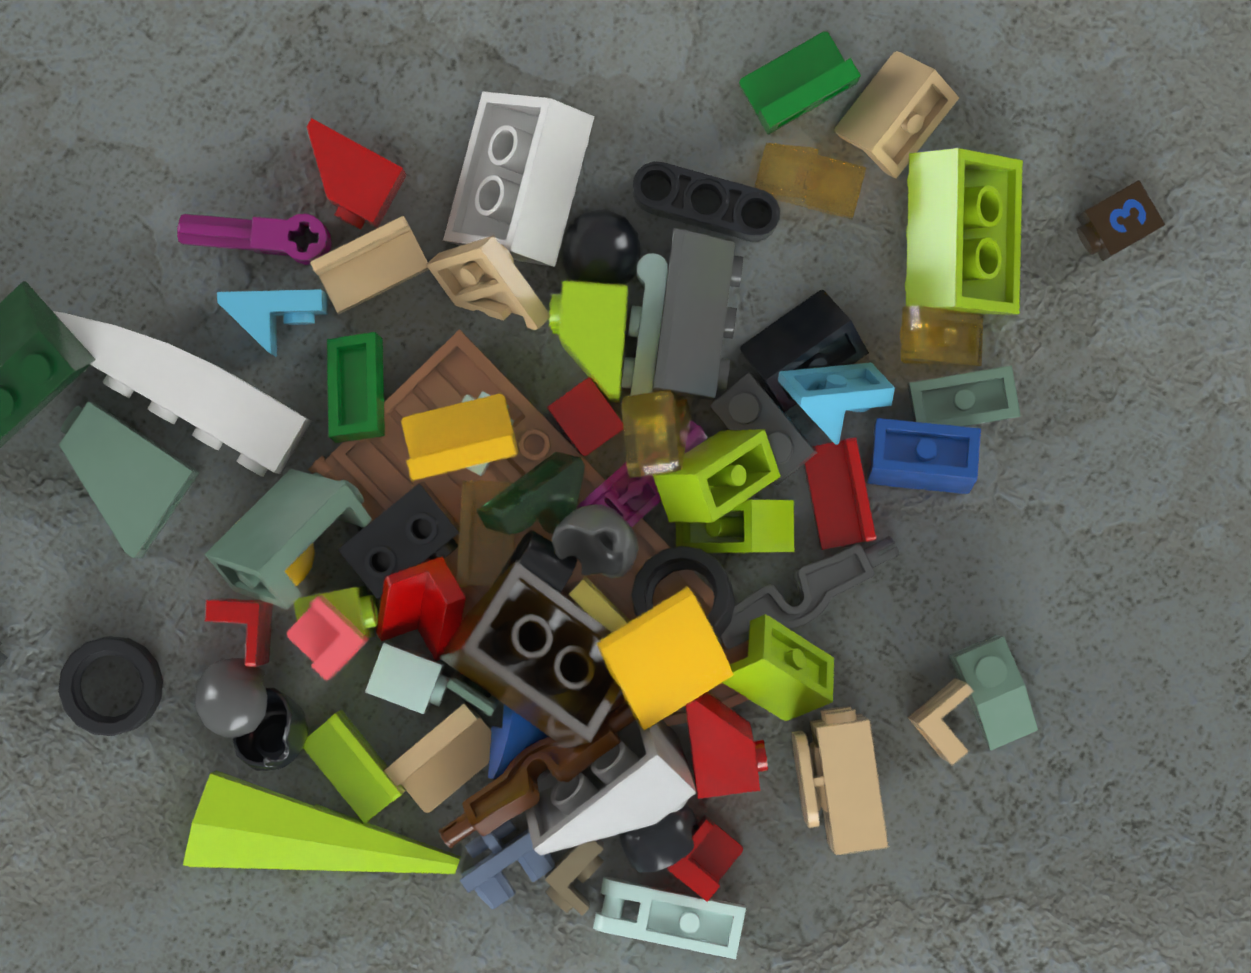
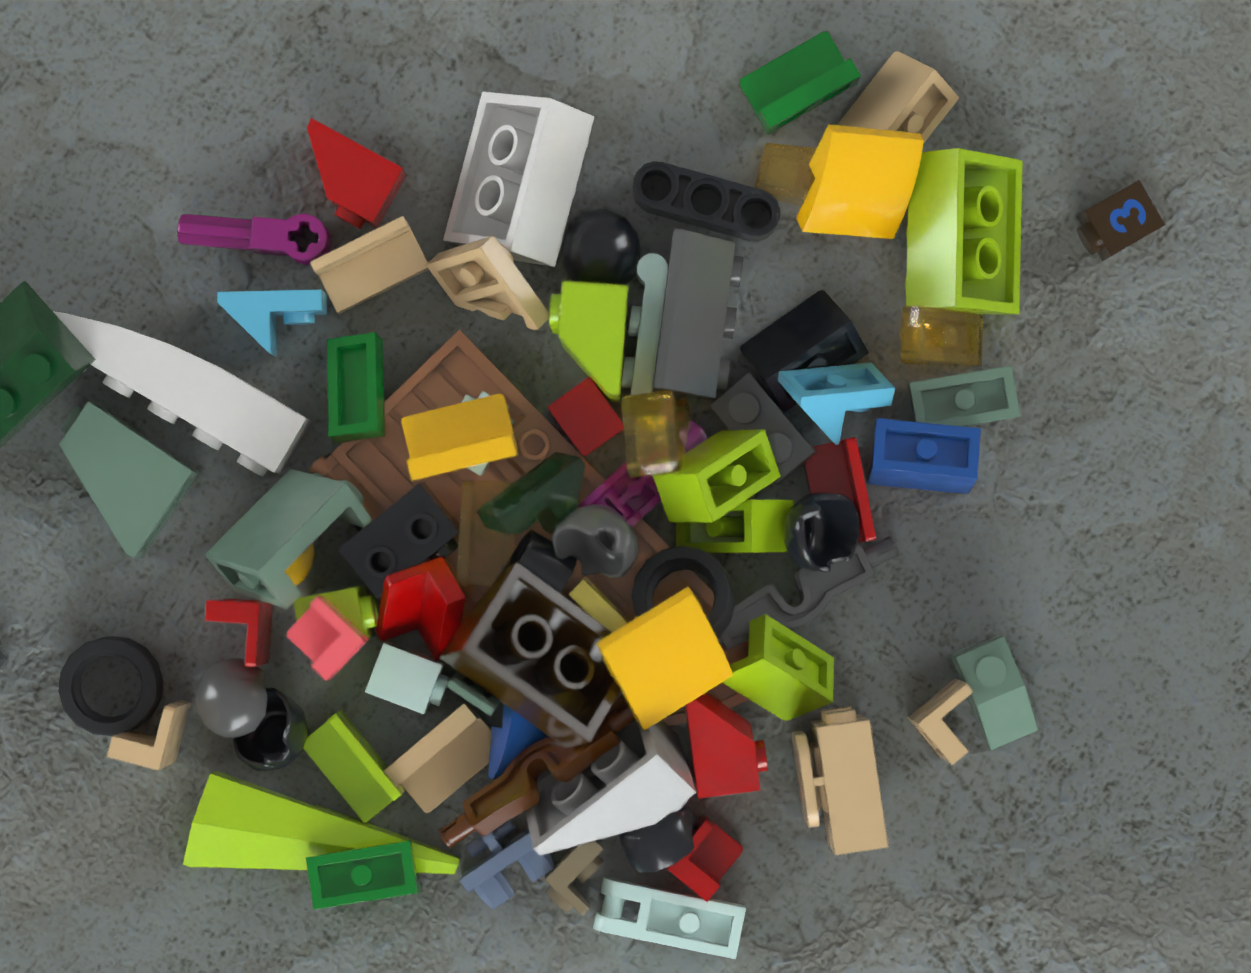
none -> tan panel [107,700,191,770]
none -> green panel [306,841,423,910]
none -> black hair [784,492,860,572]
none -> yellow slope [796,124,924,239]

